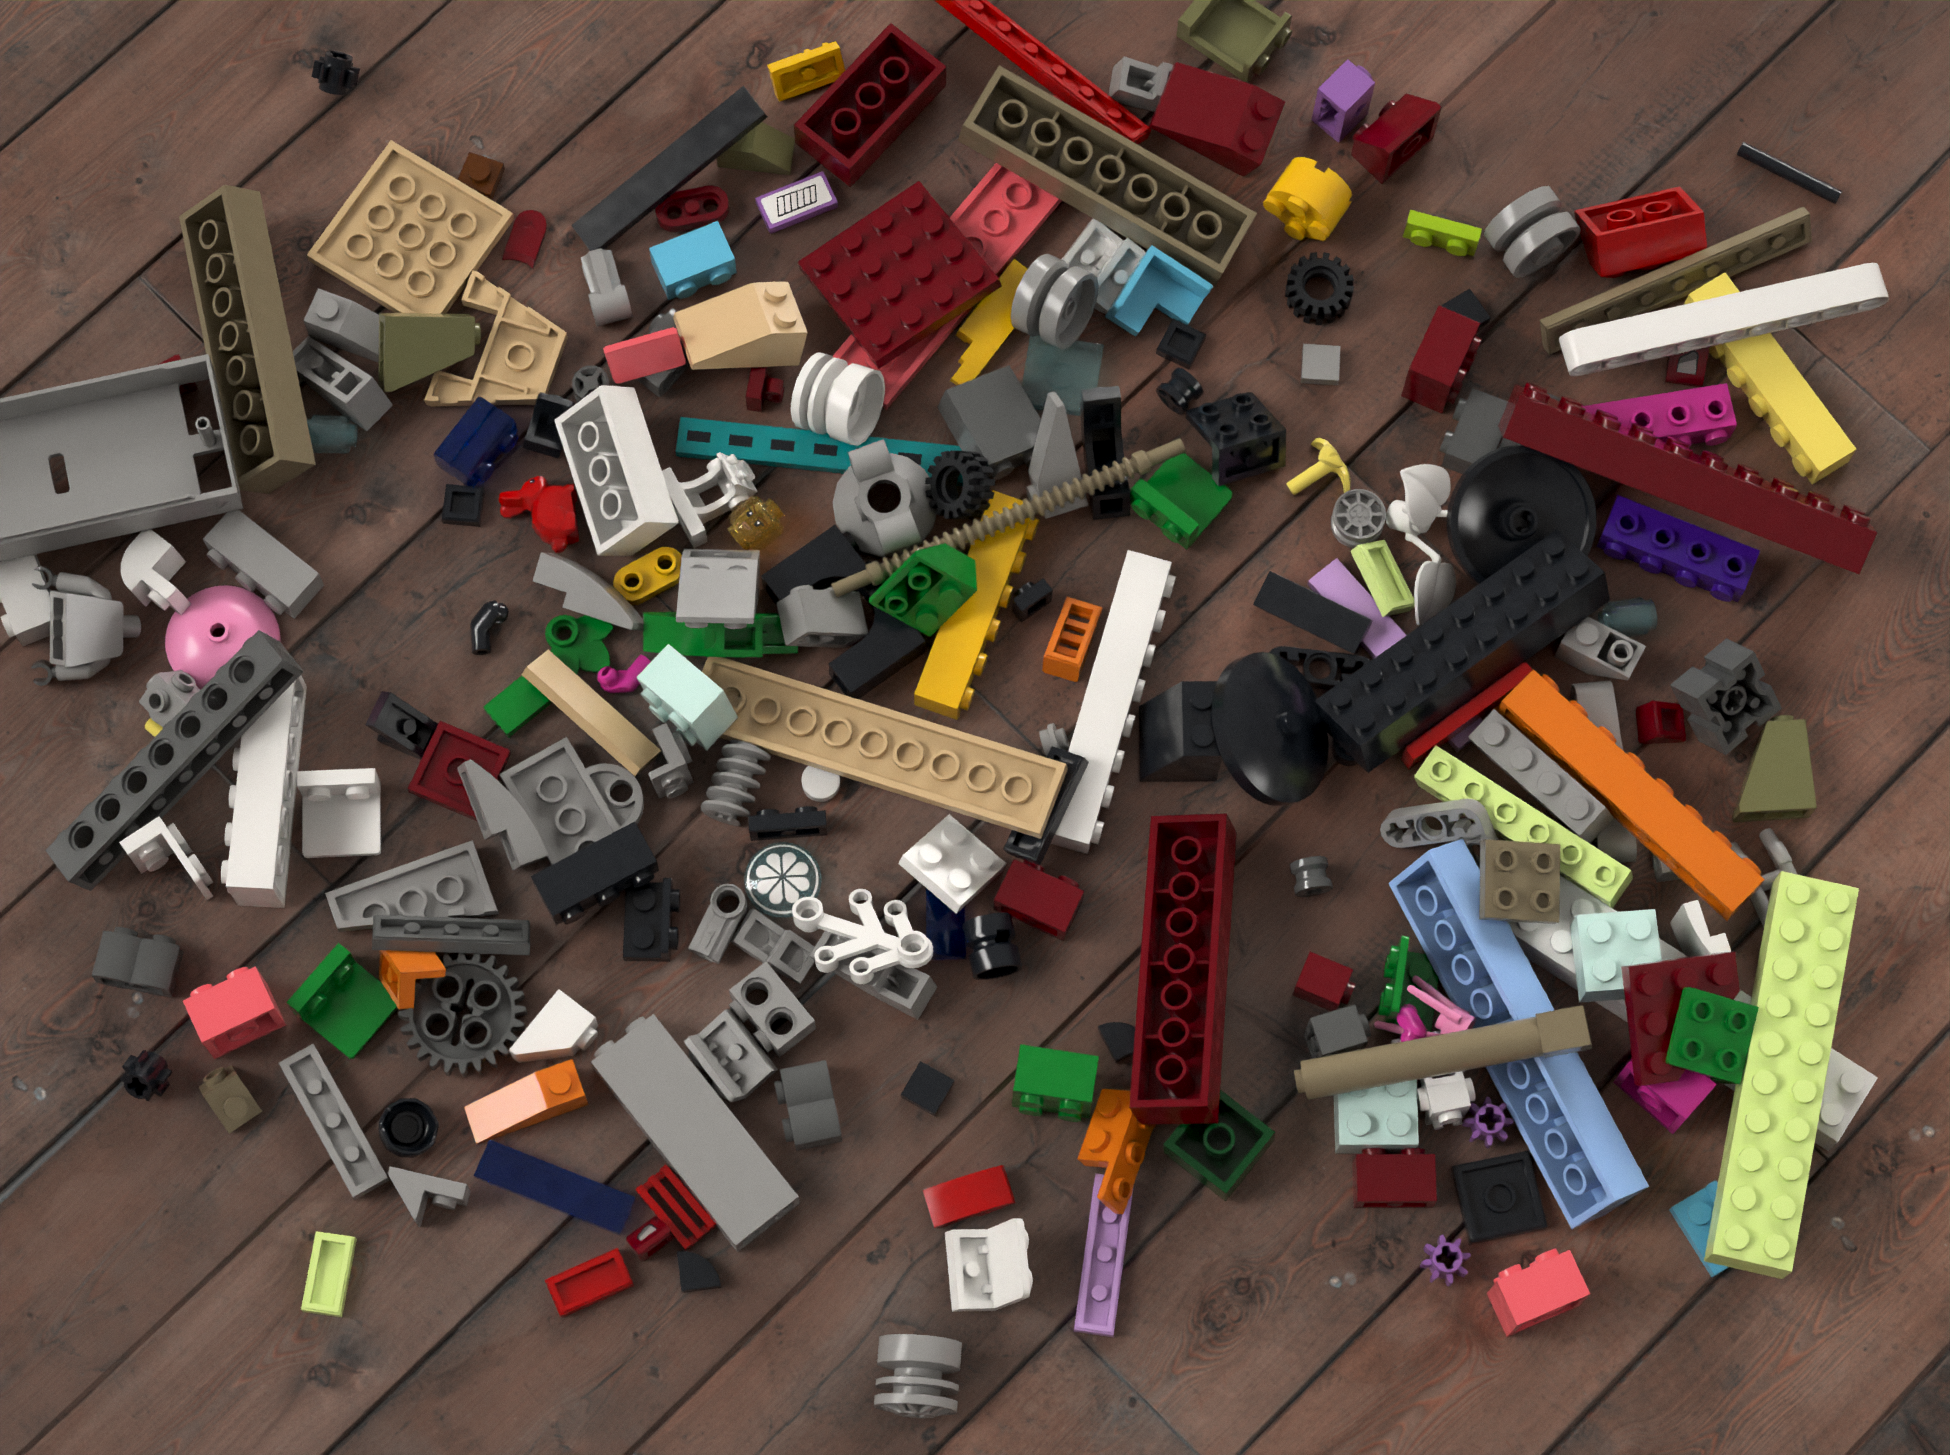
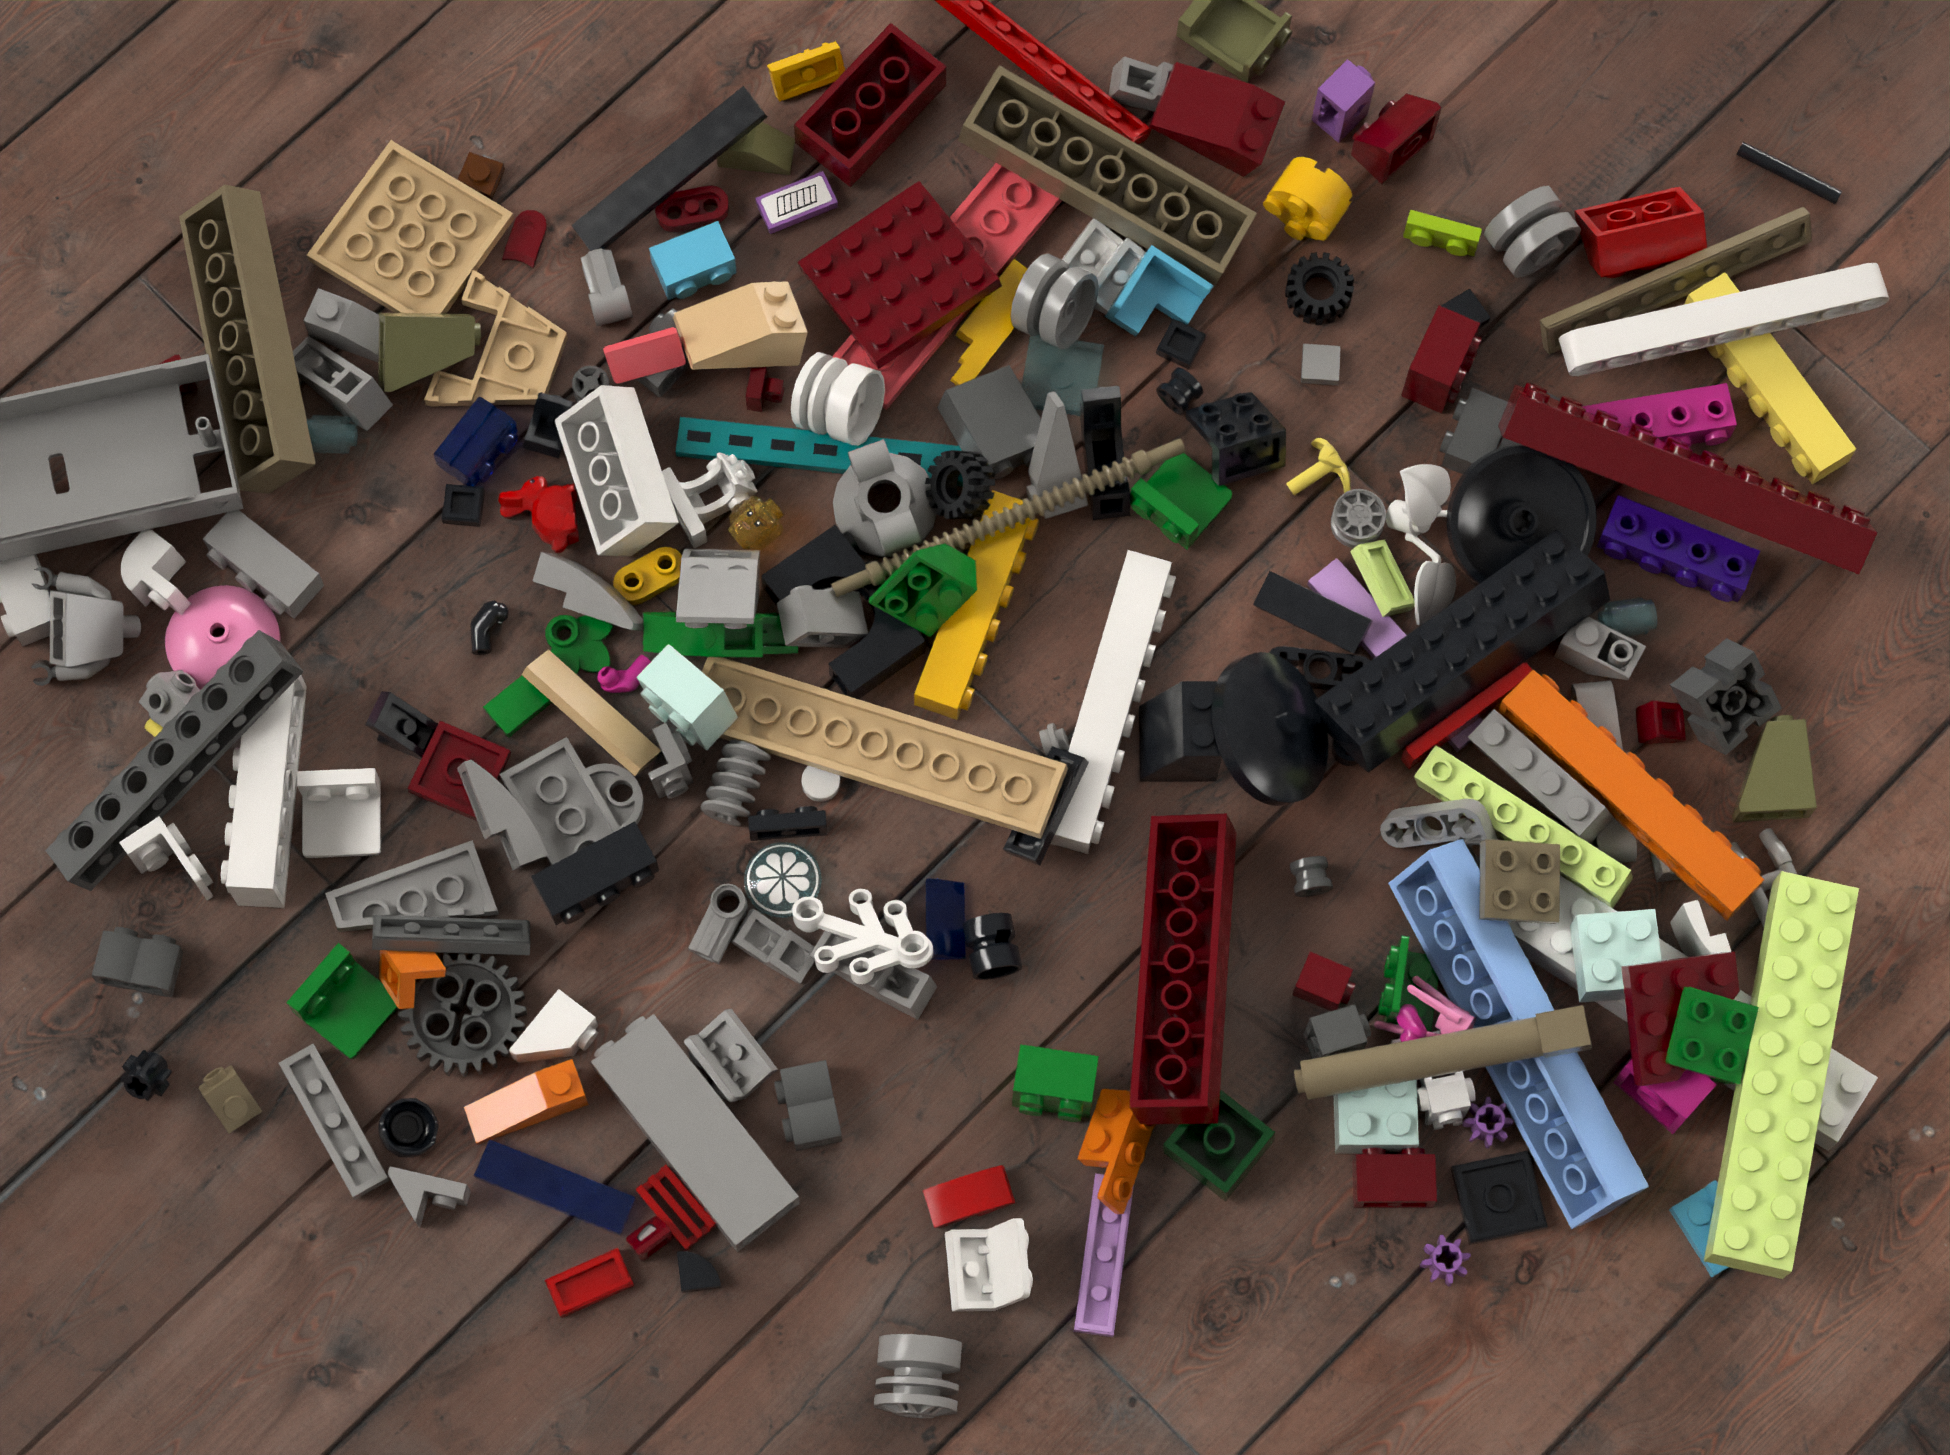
coral brick [183,966,286,1059] -> none
yellowish green tile [301,1231,357,1317] -> none
black gear [311,50,360,95] -> none
black bracket [623,878,680,962] -> none
light grey brick [729,961,816,1058] -> none
white plate [898,814,1007,914] -> none
black tile [901,1061,954,1116] -> none
dark red brick [994,859,1084,941] -> none
black plate [1012,578,1053,623] -> none
orange slope [1042,597,1103,682] -> none
black tile [1098,1022,1135,1063] -> none
coral brick [1487,1248,1590,1337] -> none
dark red slope [1665,347,1710,387] -> none

